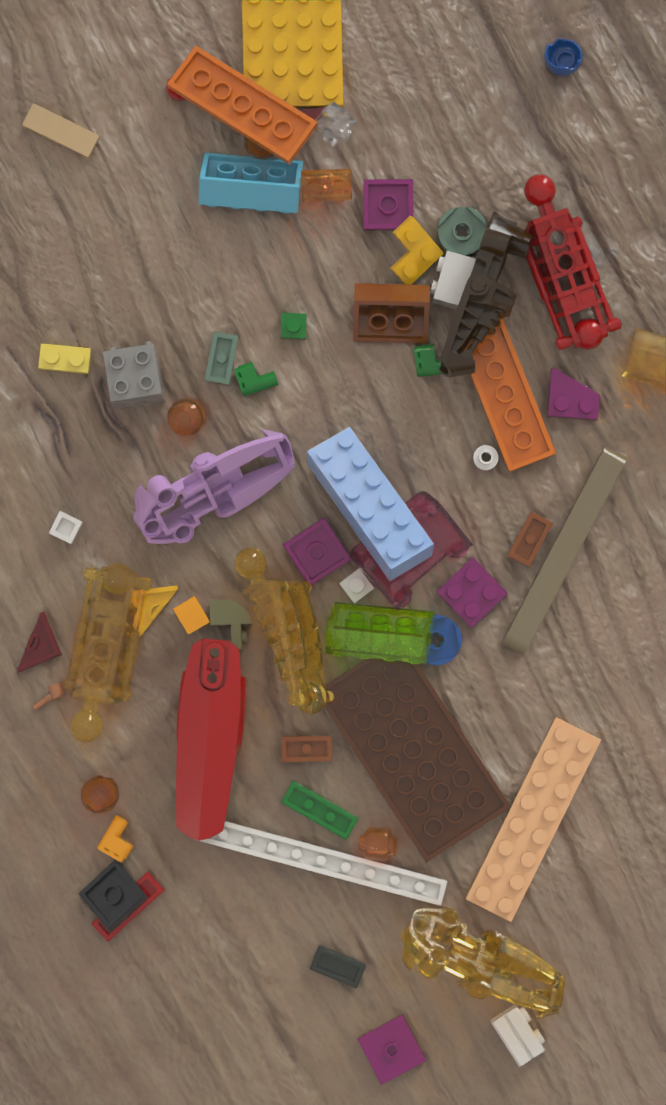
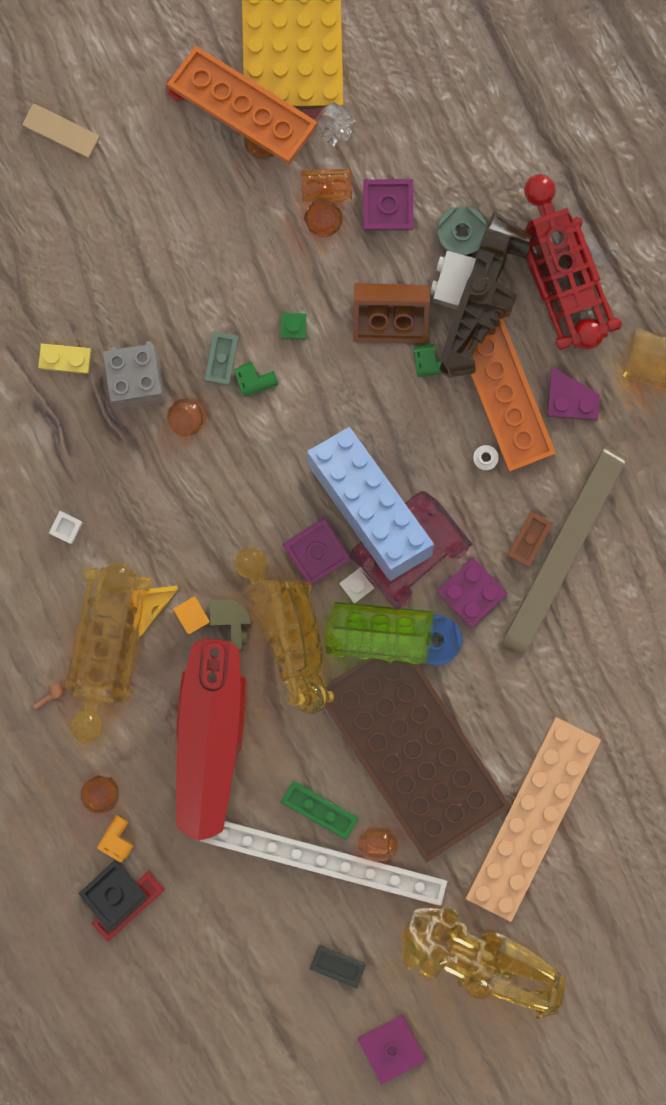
dark red tile [17,611,63,673] -> none
lavender piece [133,429,295,544] -> none
medium azure slope [199,153,303,214] -> none
dark orange plate [281,736,332,762] -> none
yellow plate [390,216,444,285] -> none
white brick [490,1004,546,1067] -> none
blue hair [544,38,583,76] -> none
none -> clear orange hair [304,199,343,237]

